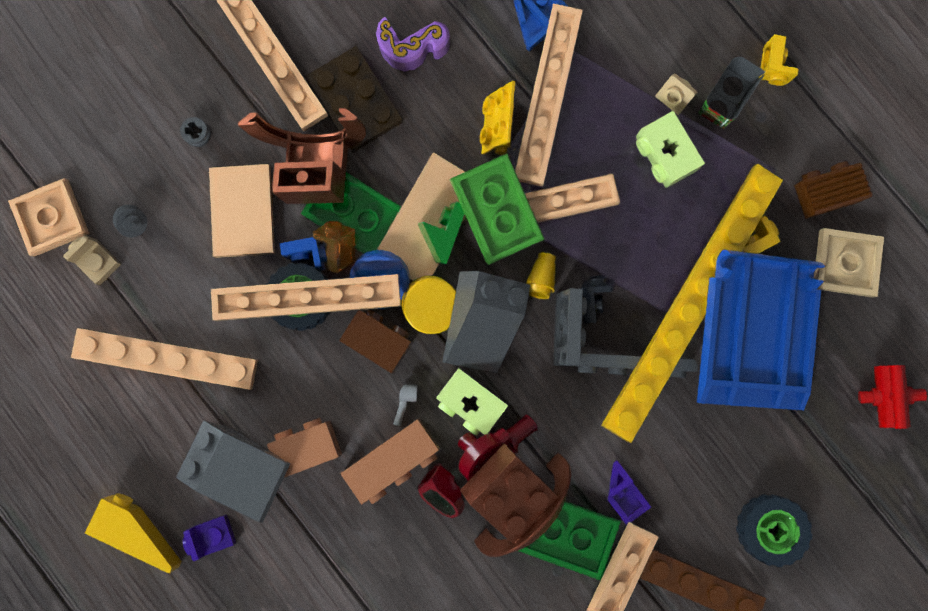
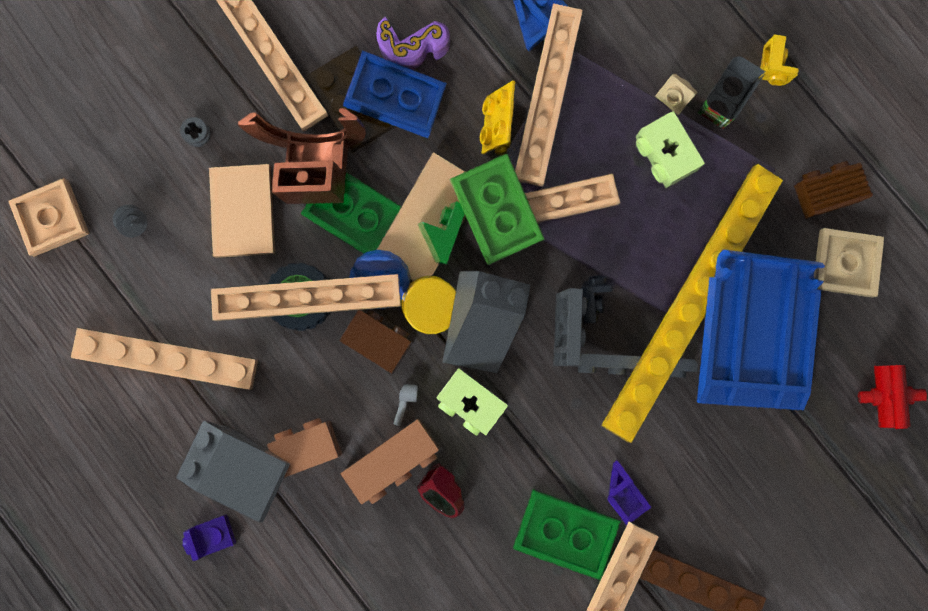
tan bracket [63,235,121,285] -> none
yellow slope [85,493,182,574] -> none
blue bracket [279,236,329,271] -> none
clear orange bracket [313,221,355,273] -> none
dark red pin [458,414,538,481] -> none
copper piece [460,444,571,557] -> none
yellow cone [525,252,556,299] -> none
black wheel [736,494,813,567] -> none
yellow bracket [742,216,781,254] -> none
none -> blue tile [343,50,447,138]

